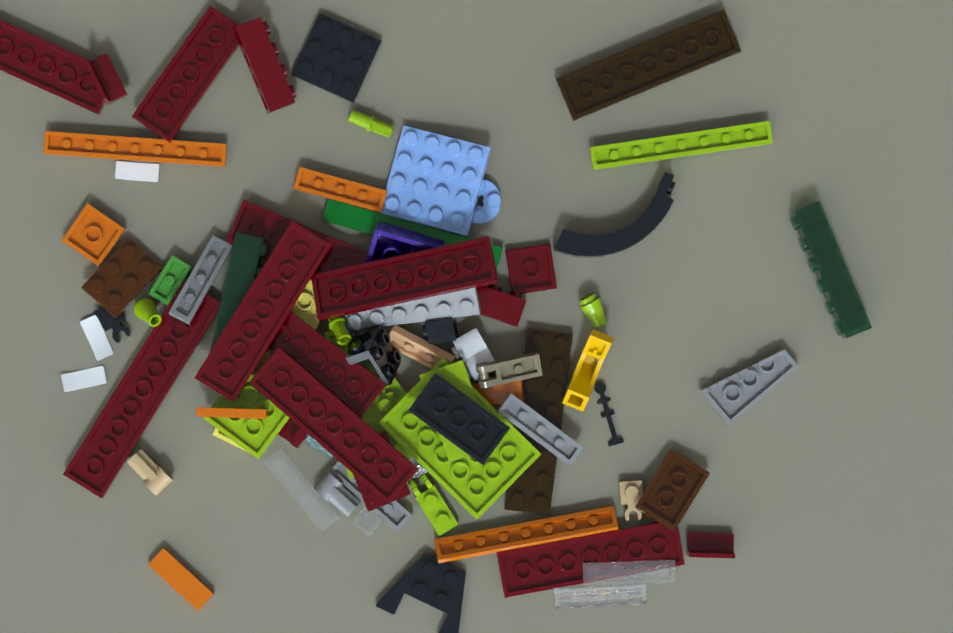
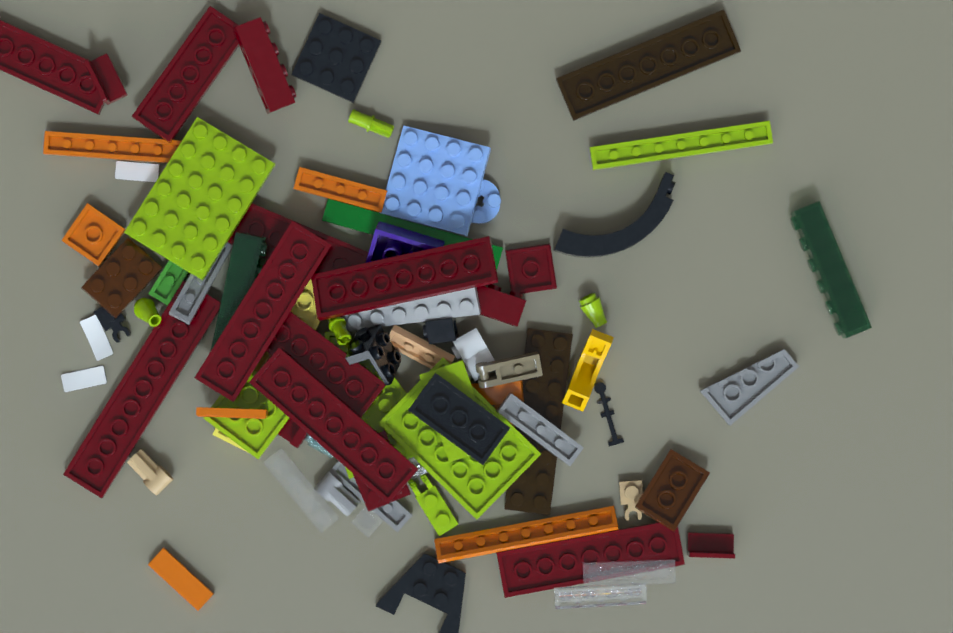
none -> lime plate [124,117,275,281]

